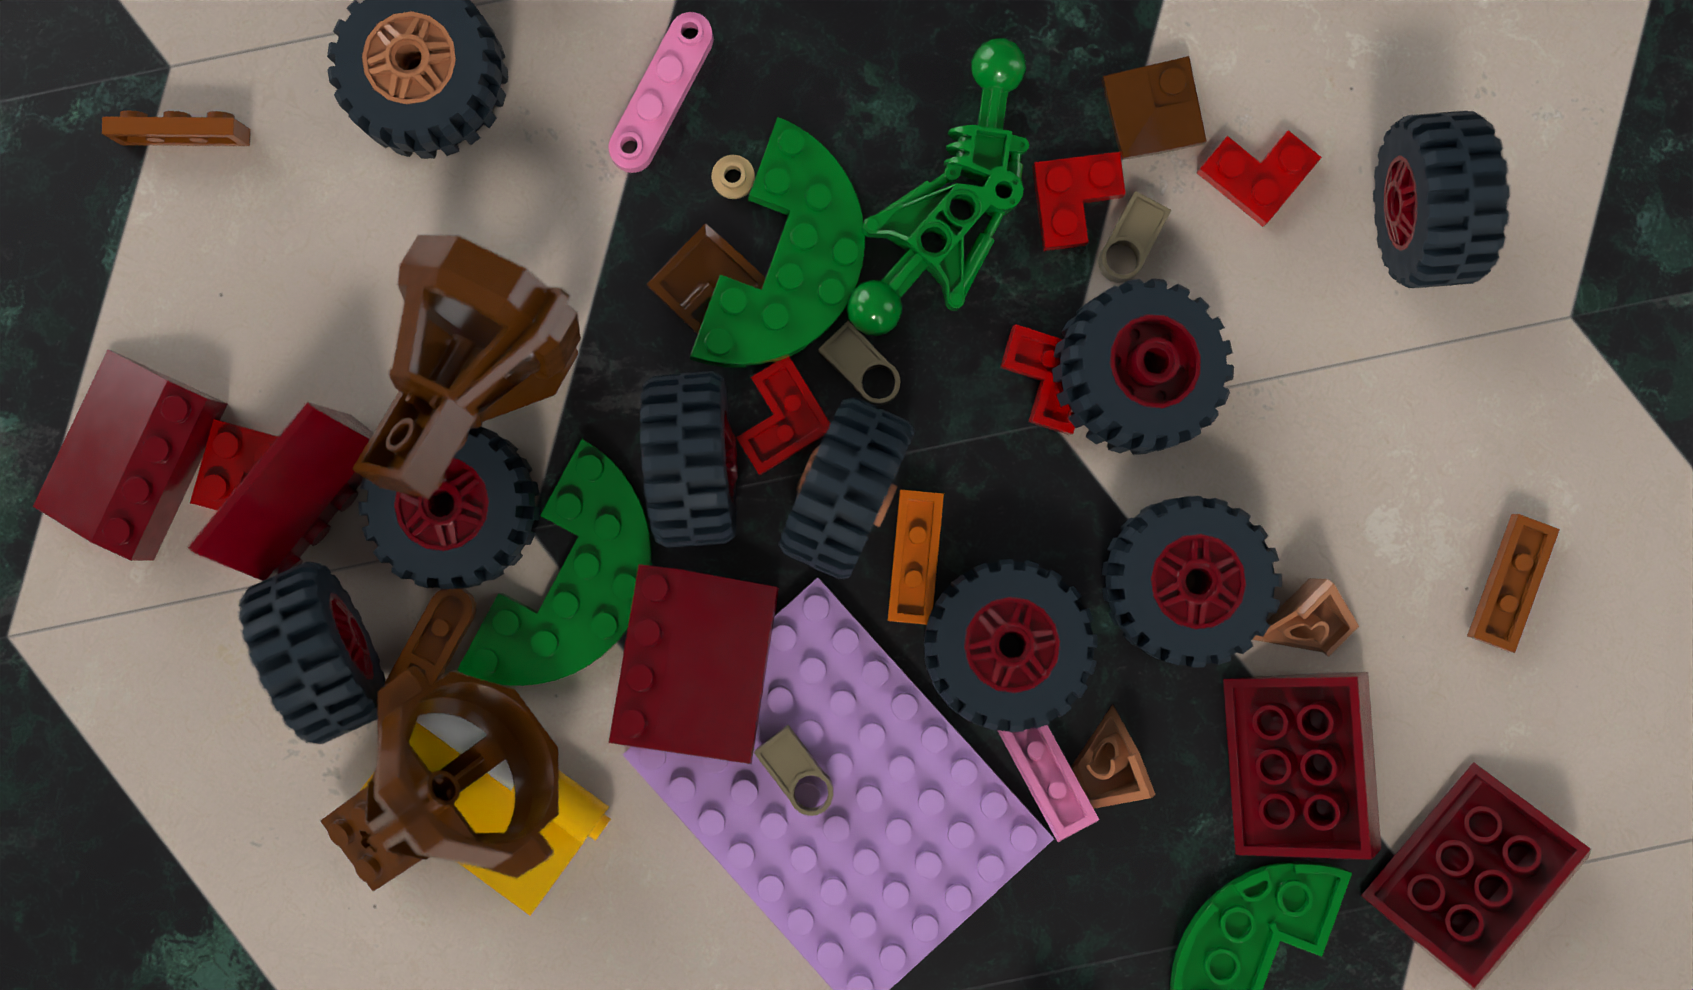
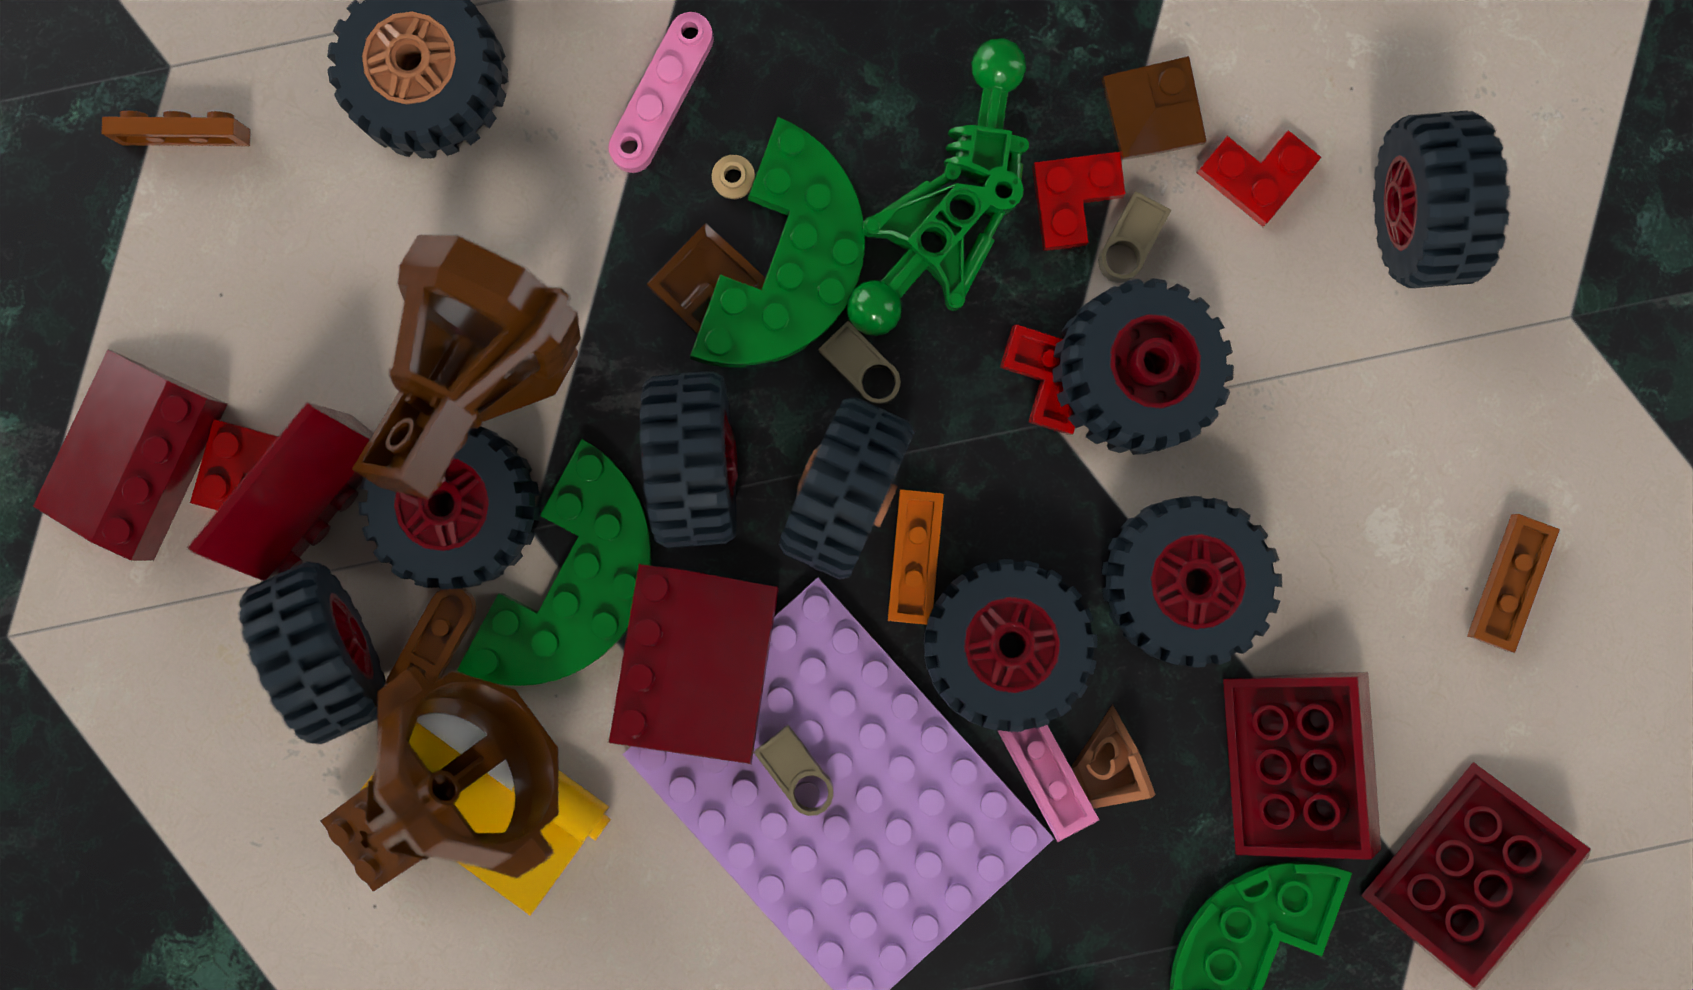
red plate [736,357,830,475] -> none
nougat slope [1252,578,1359,657] -> none

